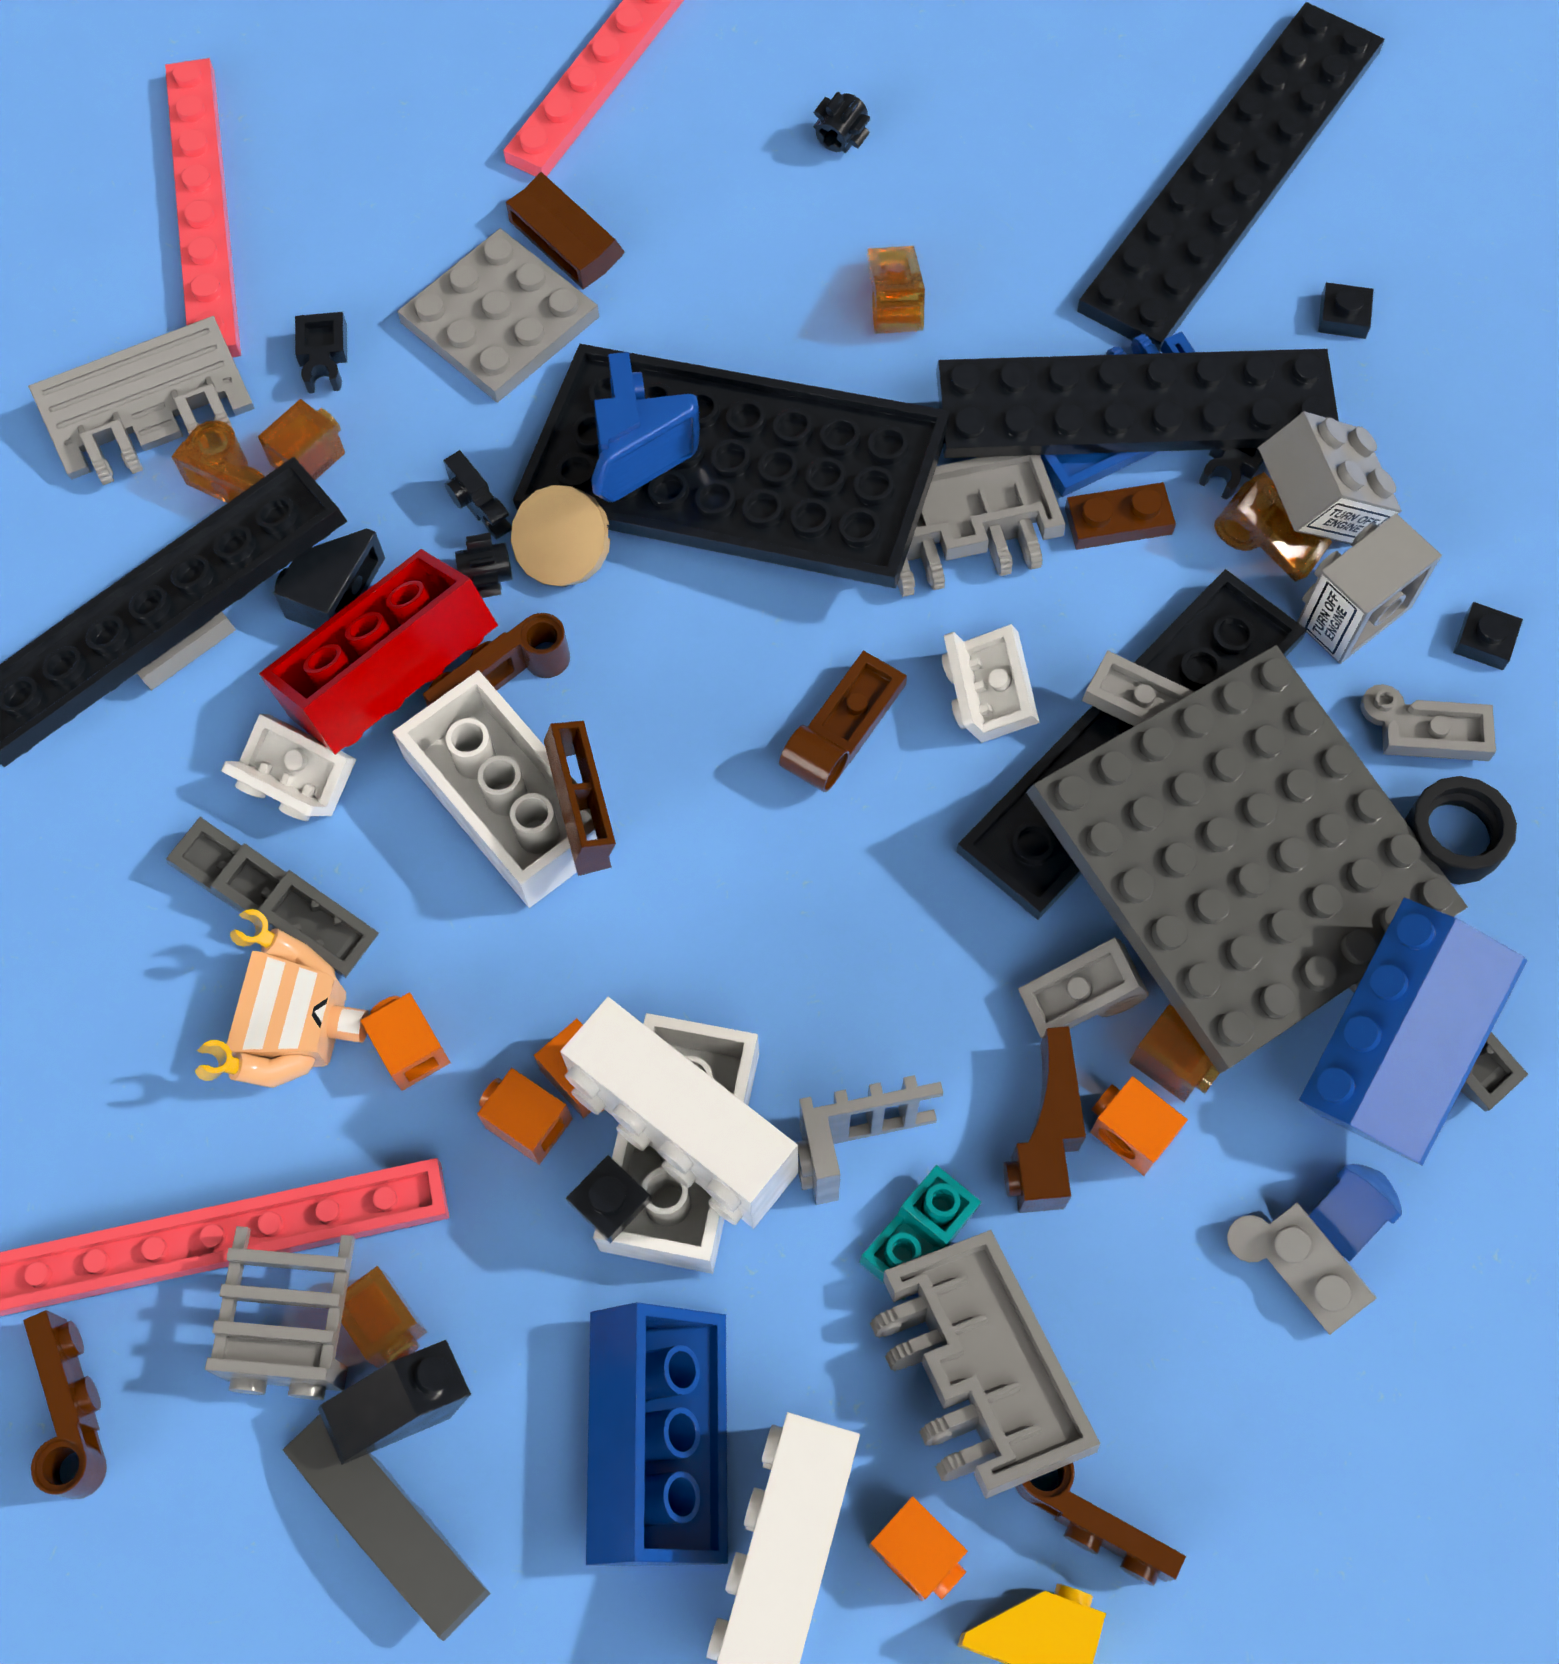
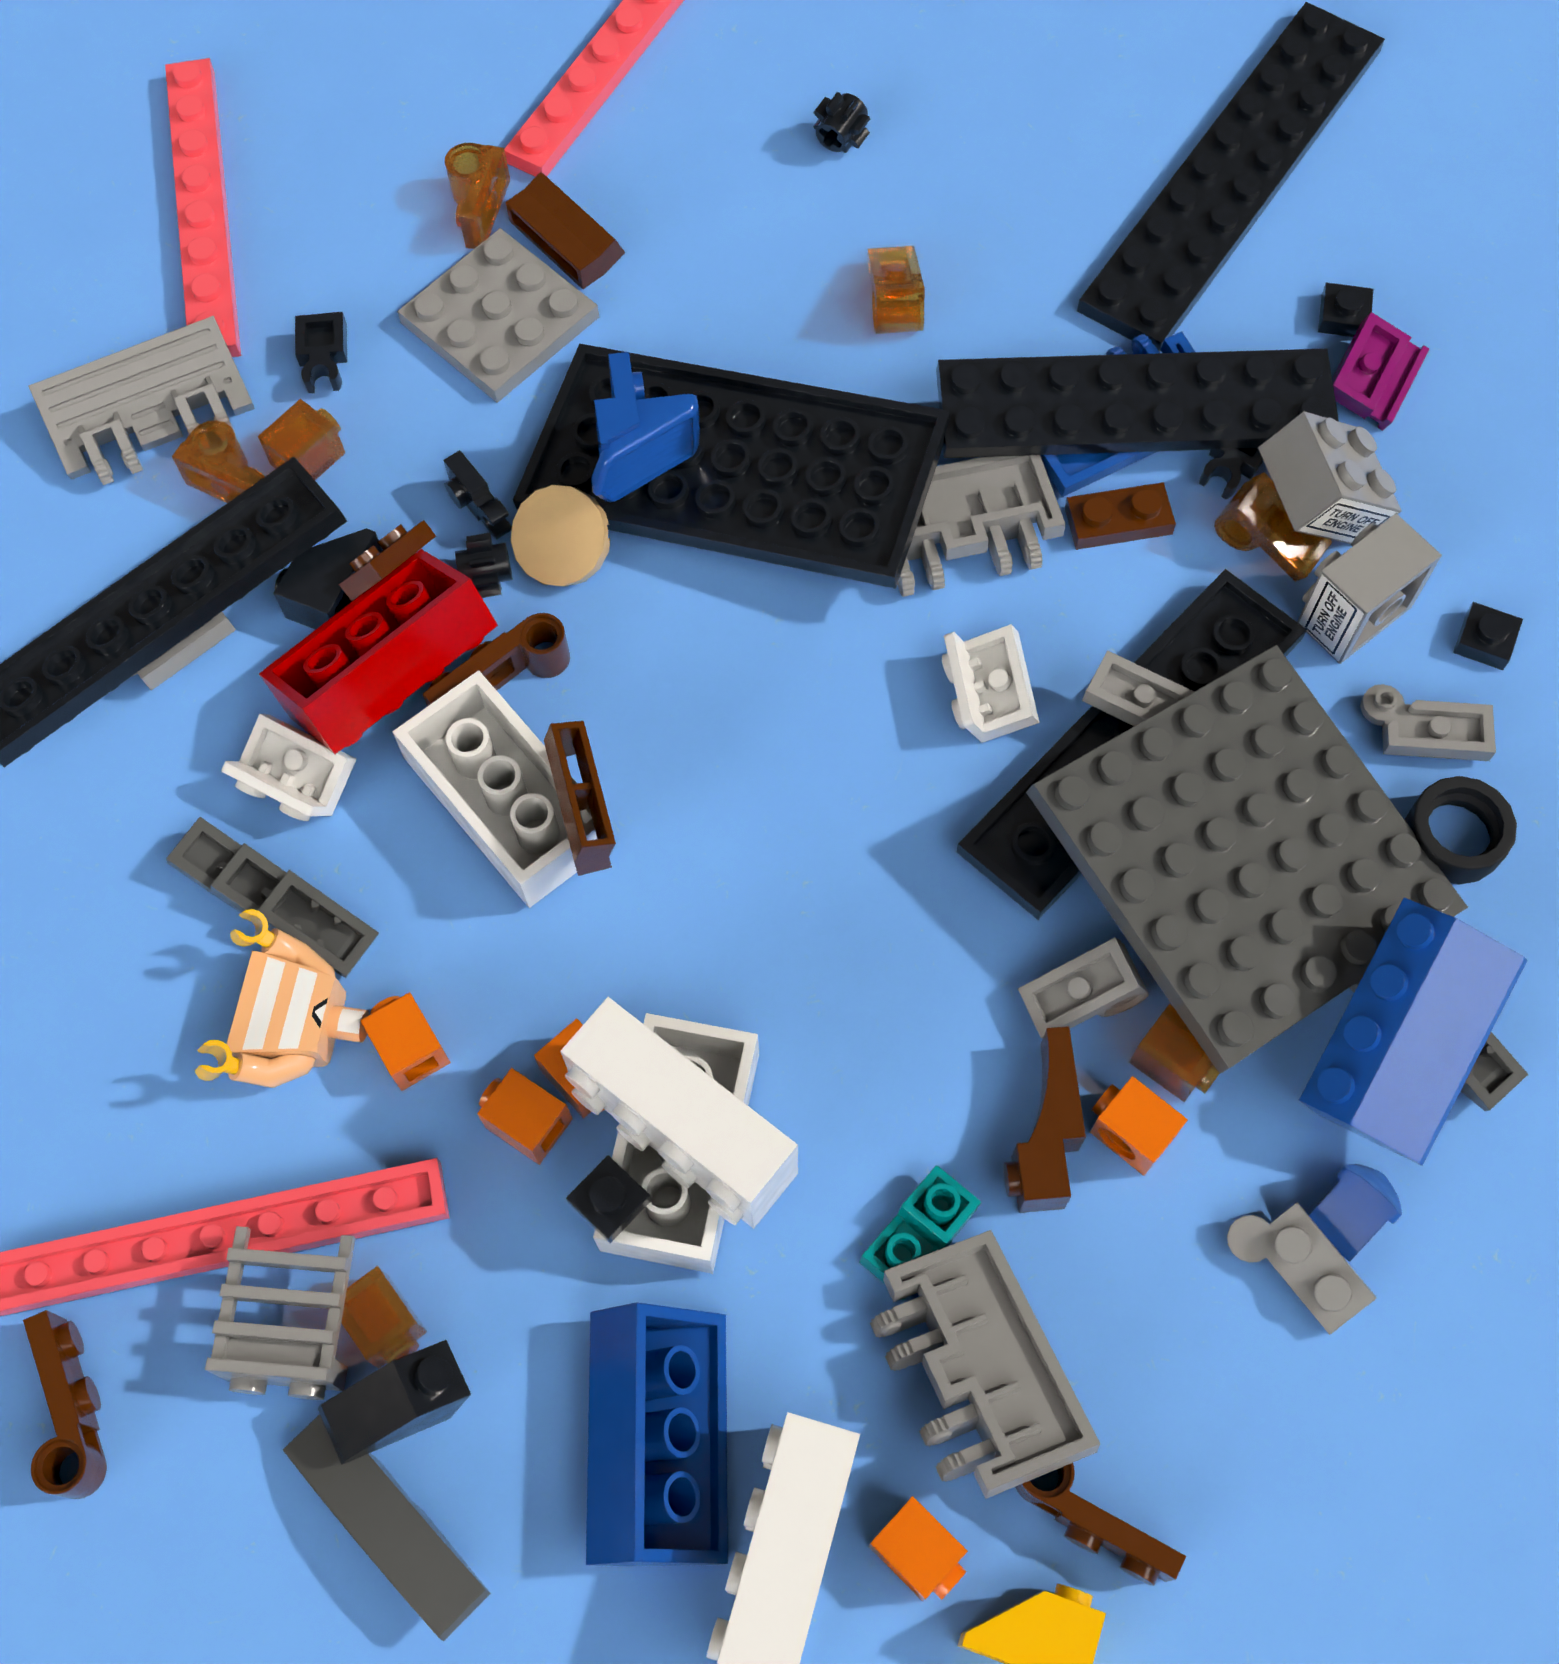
reddish brown plate [779,650,907,792] -> none
light grey plate [795,1075,943,1205] -> none
none -> reddish brown plate [339,520,436,601]
none -> clear orange plate [444,143,510,249]
none -> magenta plate [1332,312,1429,431]

